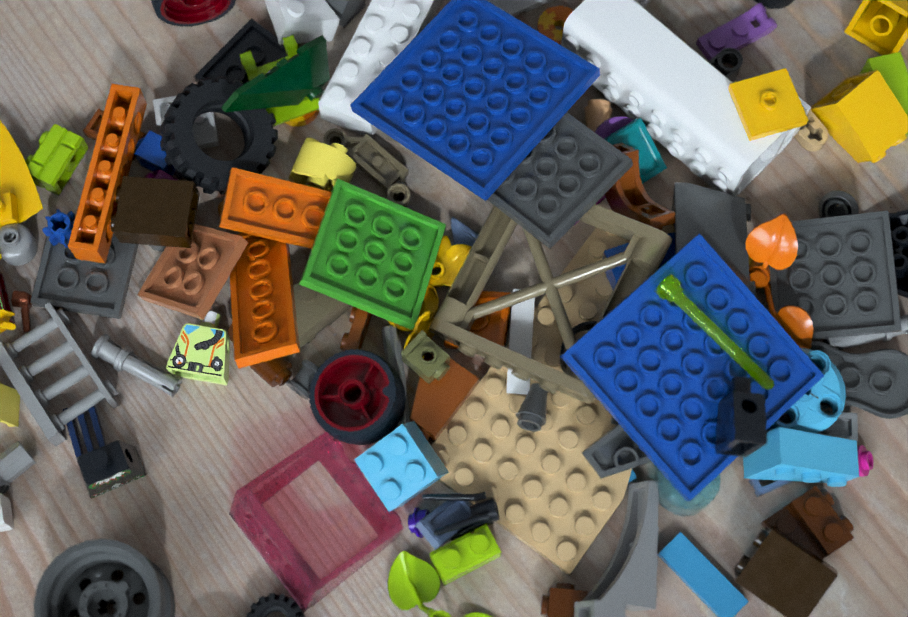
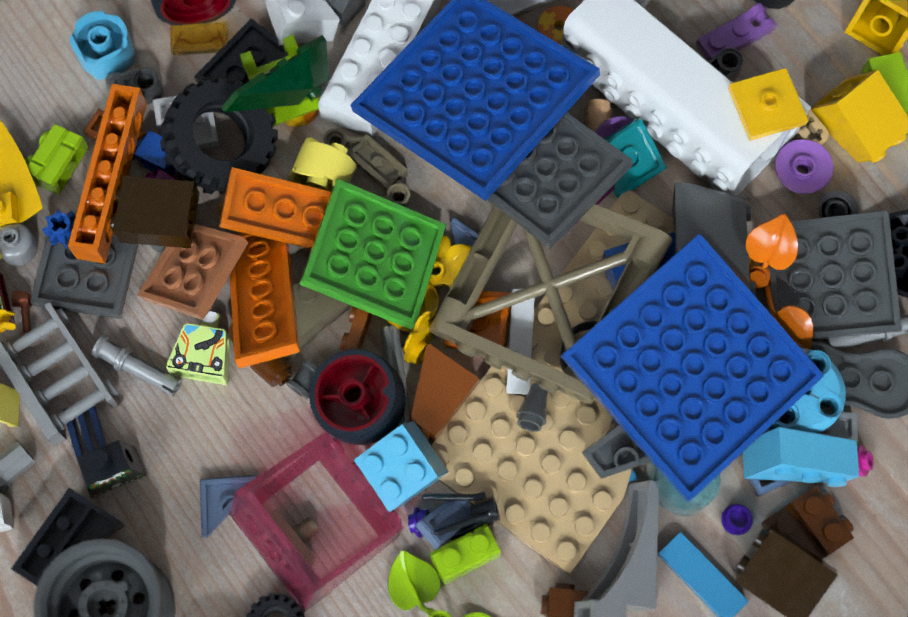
olive brick [401,330,450,384] -> none
dark orange arch [605,142,675,230] -> none
clear neon green piece [654,273,774,390] -> none
black torso [715,377,767,457] -> none
none -> black wedge [11,488,125,586]
none -> medium azure brick [70,11,135,80]
none -> dark grey piece [105,68,164,104]
none -> clear yellow tile [170,22,228,55]
none -> sand blue tile [200,475,259,538]
none -> dark tan tile [264,509,319,575]
none -> dark purple plate [721,504,753,536]
none -> medium lavender dish [775,139,834,194]

